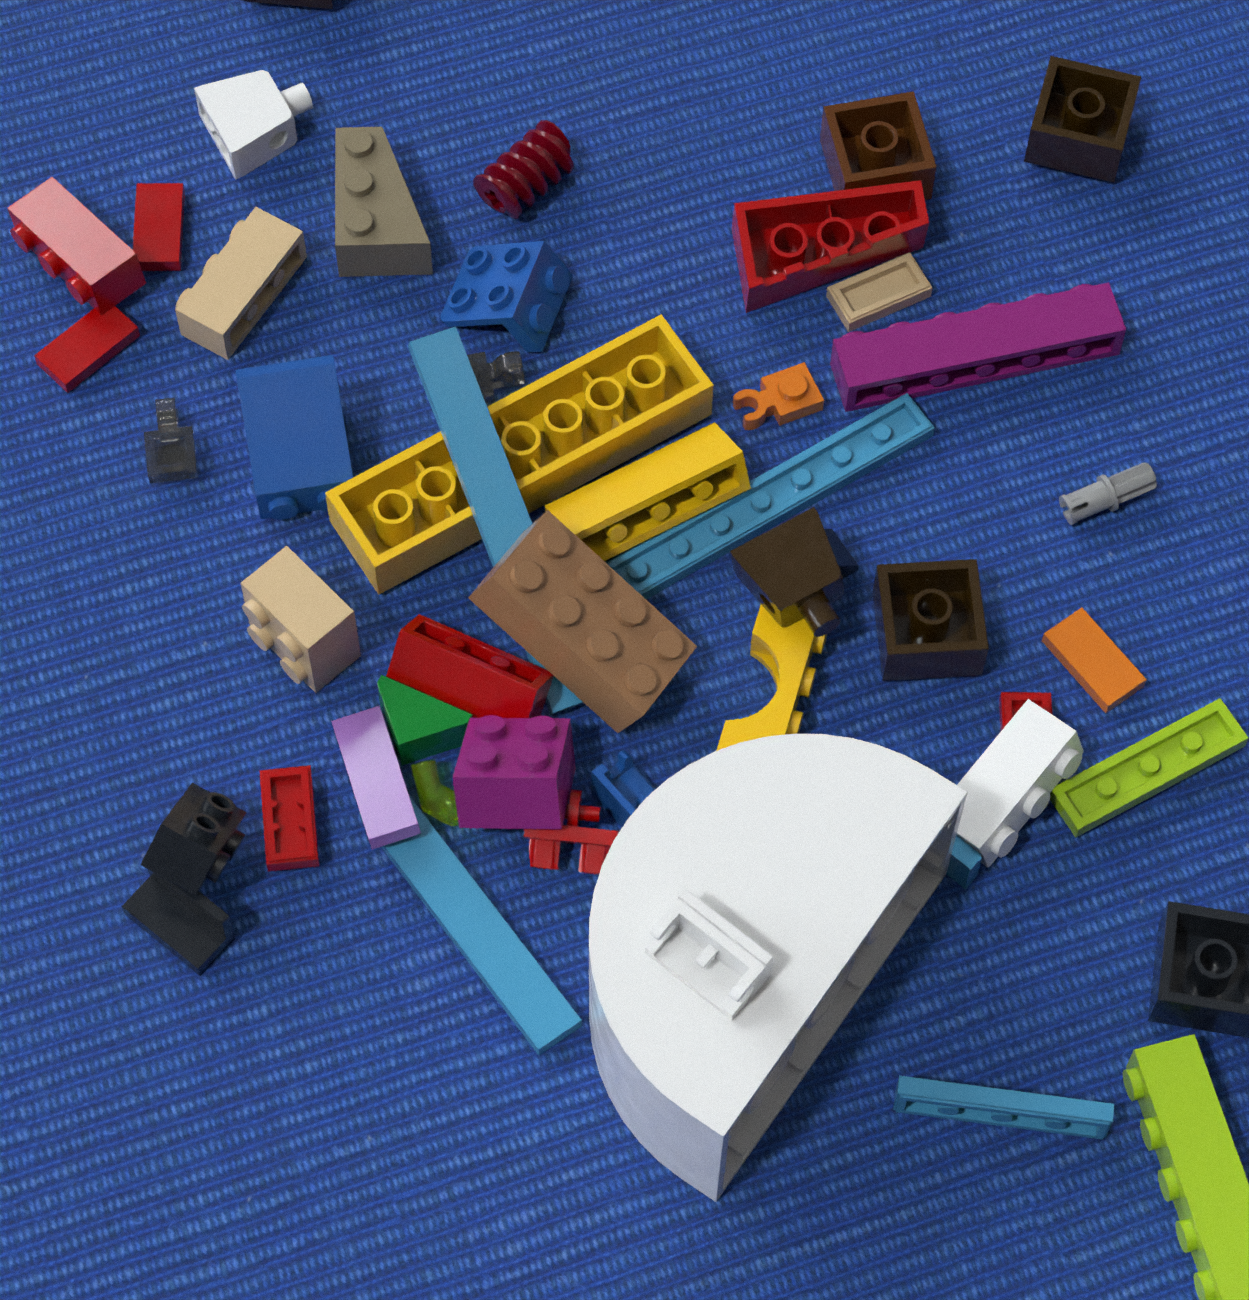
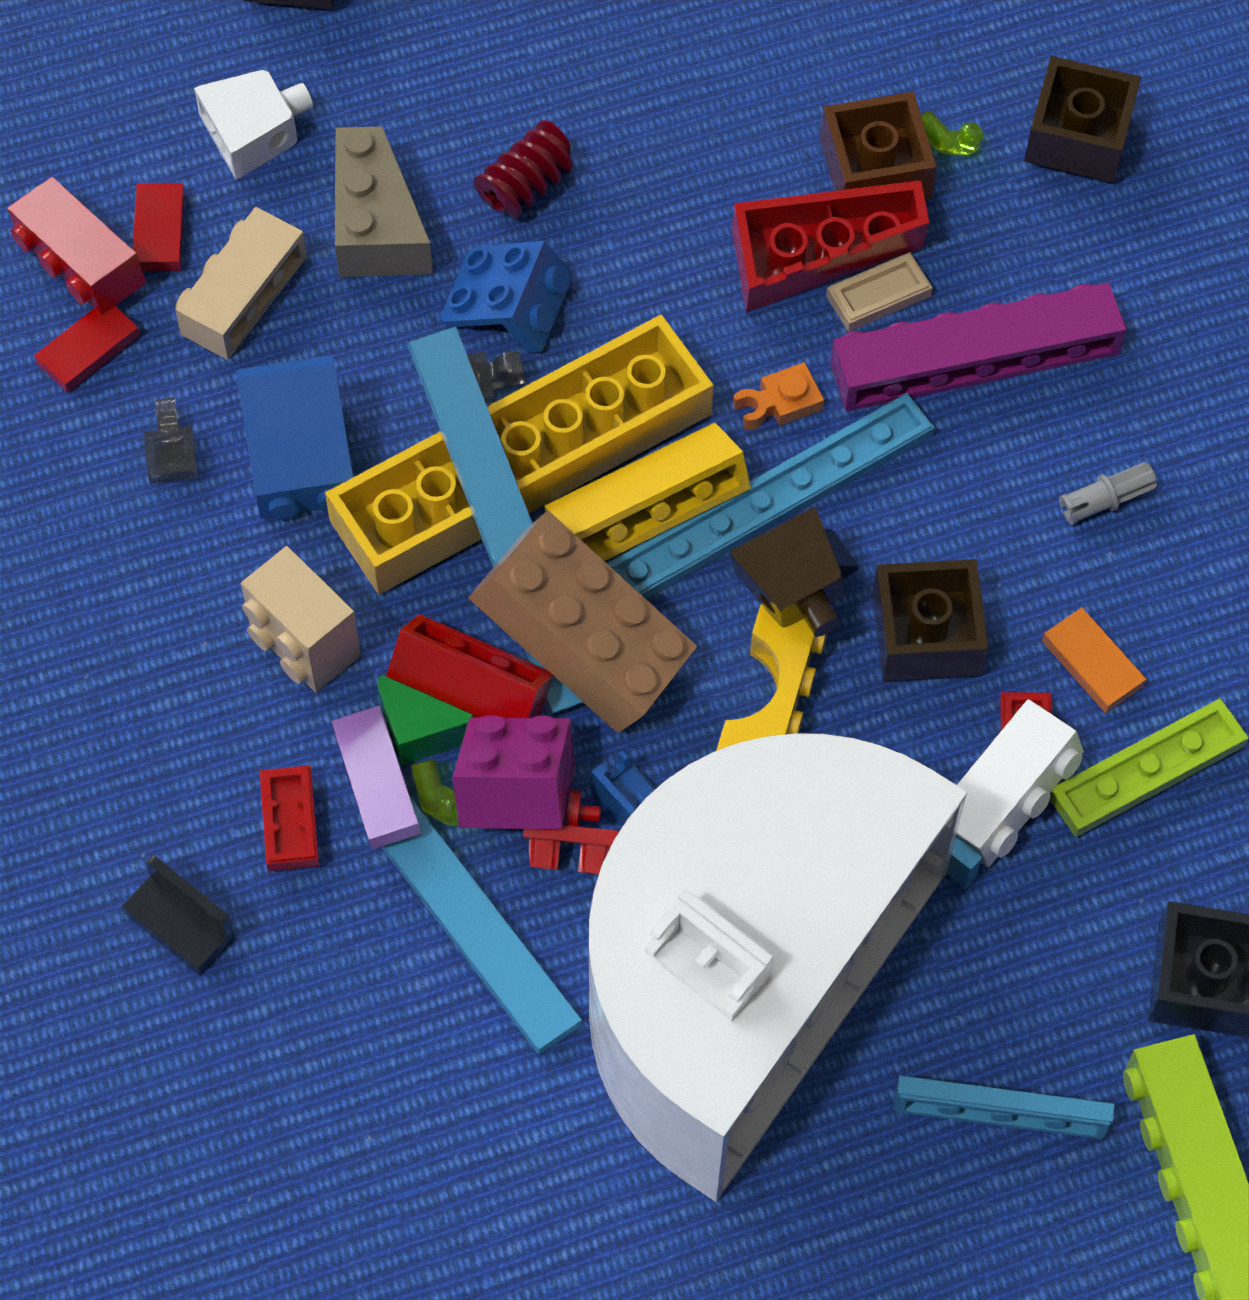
black brick [140,782,247,895] -> none
none -> clear neon green arm [921,111,984,156]

